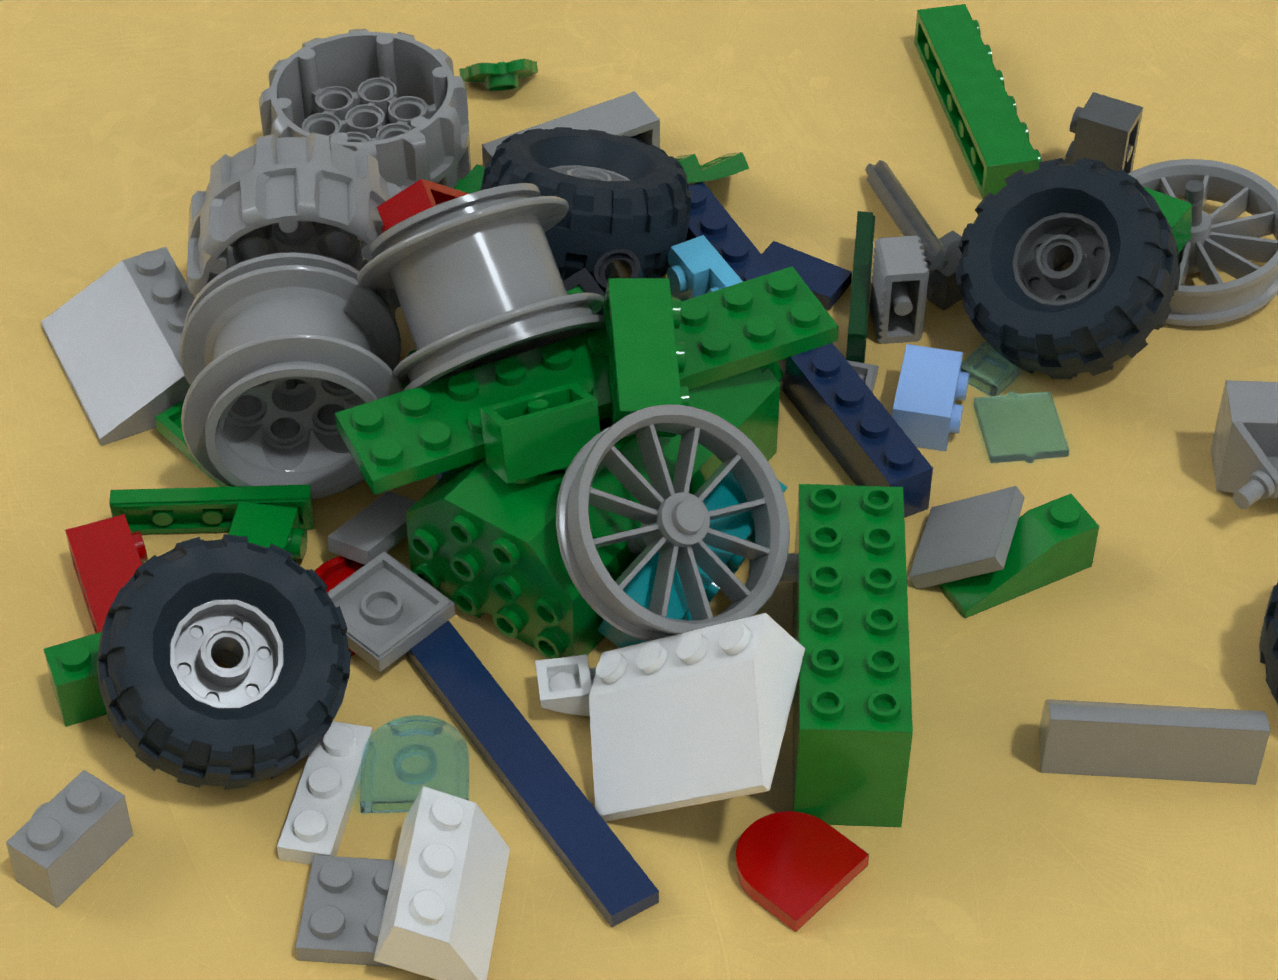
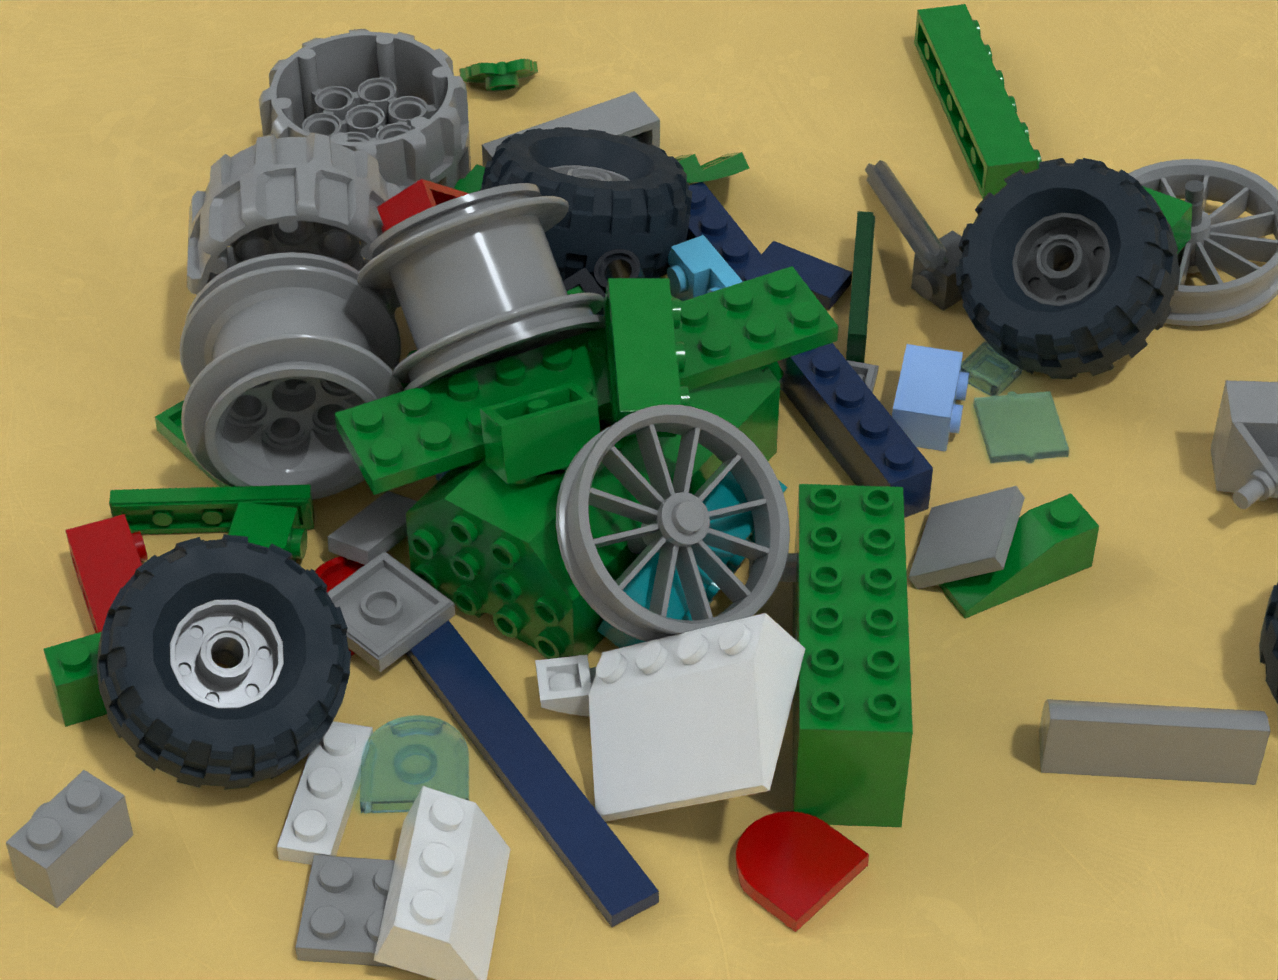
light grey slope [41,247,195,446] -> none
light grey brick [869,236,929,344] -> none
dark grey brick [1065,92,1143,173] -> none

